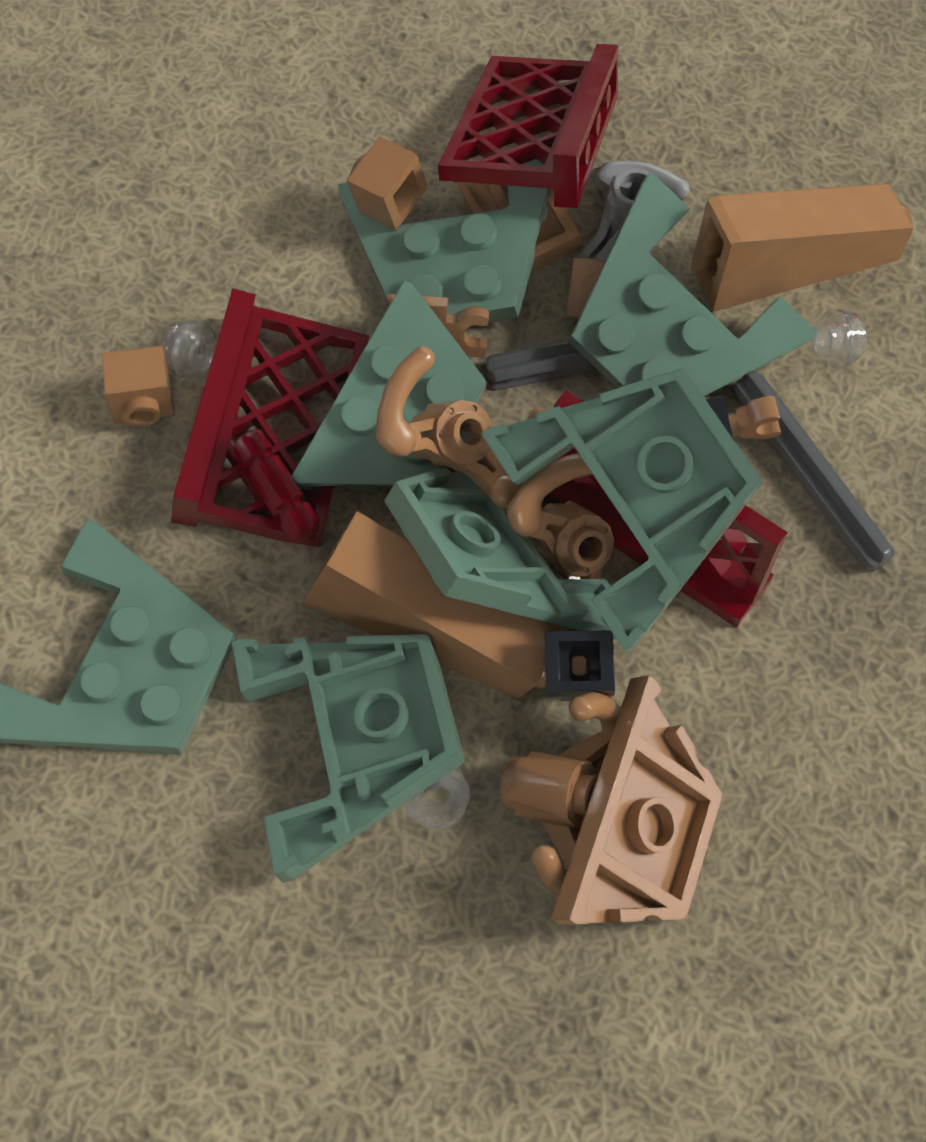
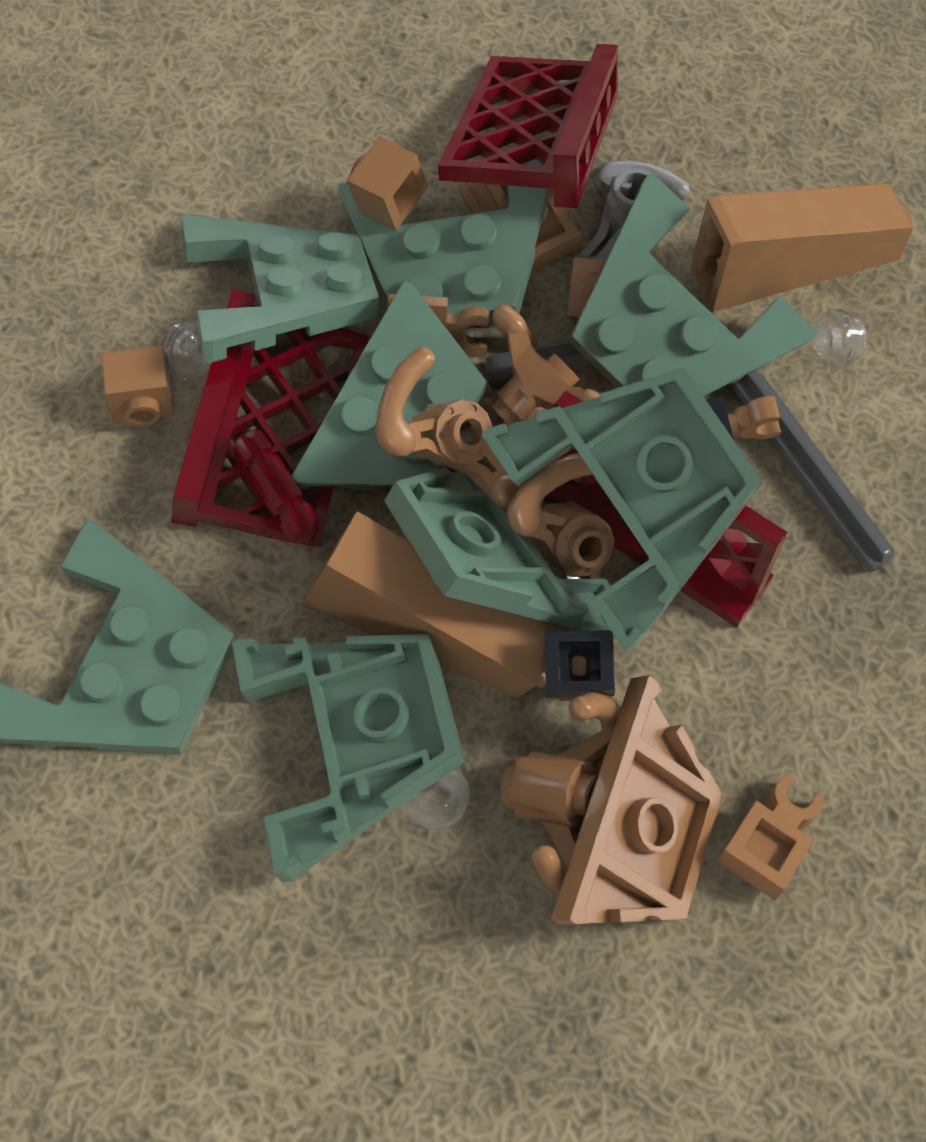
none -> sand green wing [181,215,379,363]
none -> medium nougat piece [491,304,600,425]
none -> medium nougat plate [717,774,824,901]

